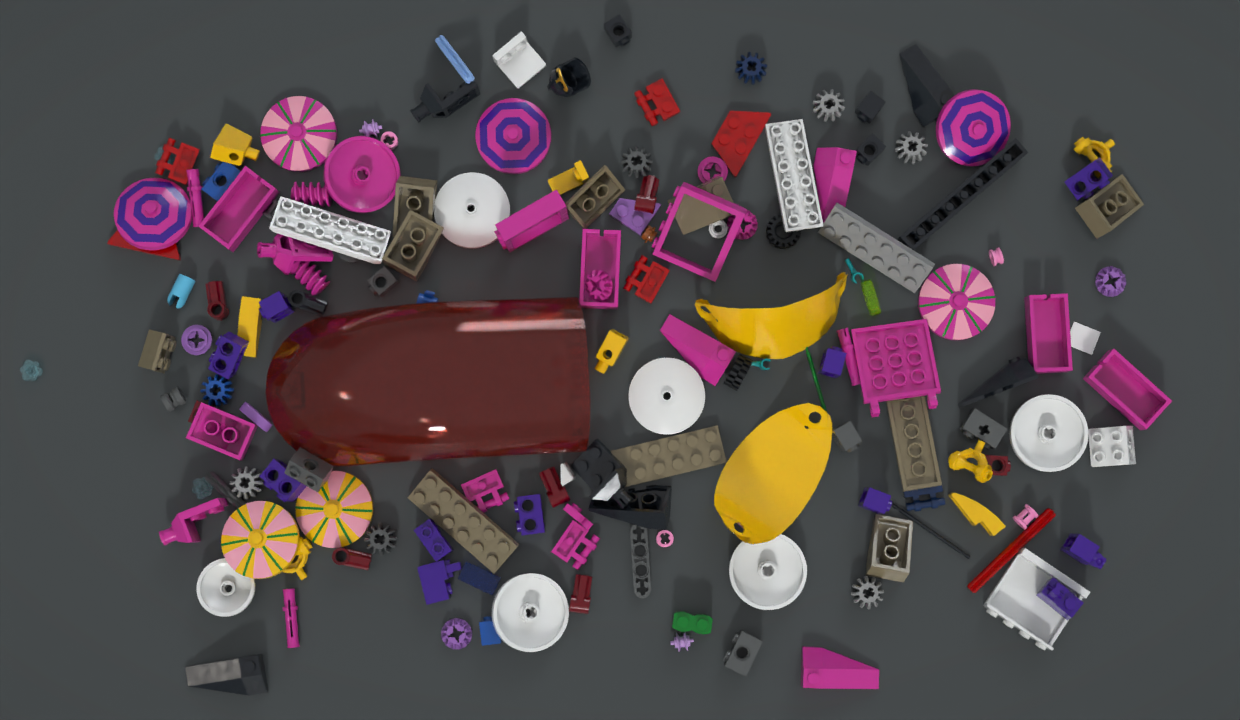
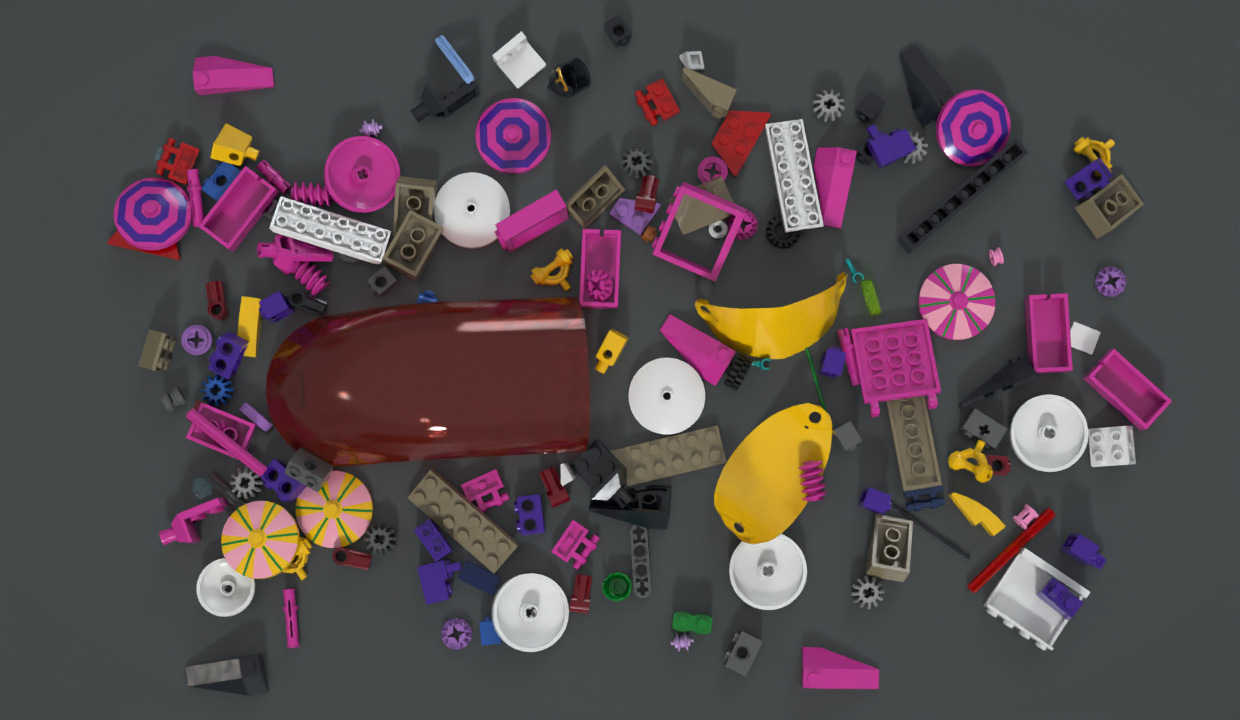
clear light blue plant [20,360,43,381] -> none
medium azure piece [167,274,196,309] -> none
dish [260,96,337,172] -> none
bright pink bush [380,131,398,150] -> none
yellow bracket [548,160,589,195] -> none
dark pink plate [563,503,593,530] -> none
red plate [623,255,670,304] -> none
bright pink bush [656,530,674,547] -> none
dark blue gear [735,52,767,85] -> none
light grey plate [818,203,935,293] -> none
none -> dark pink axle [186,409,267,476]
none -> dark pink wedge [193,56,275,95]
none -> dark pink pin [256,159,292,195]
none -> yellow piece [530,248,573,291]
none -> green hair [602,572,632,602]
none -> white slope [679,51,705,71]
none -> dark tan slope [681,67,737,119]
none -> dark pink piece [798,460,826,501]
none -> dark purple hinge [866,124,916,169]

